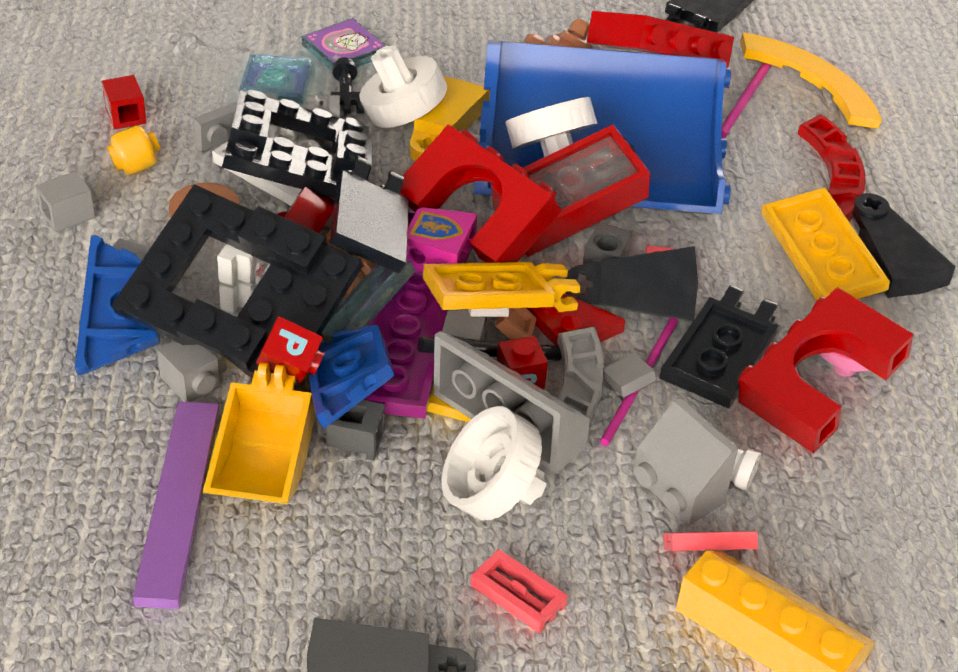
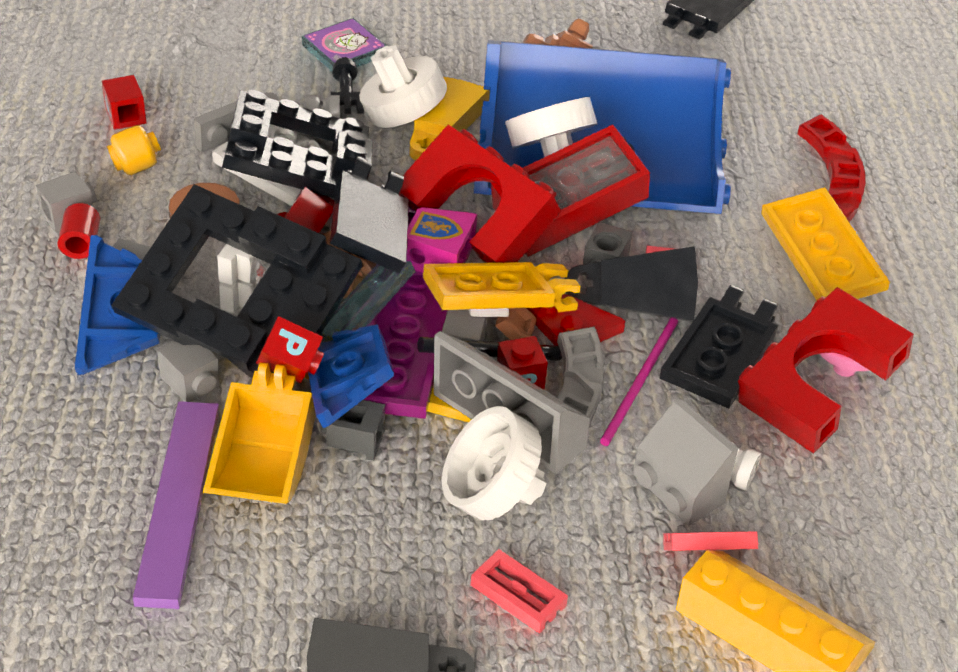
clear light blue tile [239,54,313,105] -> none
red arch [586,11,734,68] -> none
light grey tile [603,353,656,397] -> none
dark pink axle [721,63,772,138] -> none
yellow tile [740,32,882,128] -> none
black piece [852,193,956,298] -> none
none -> red brick [58,203,100,259]

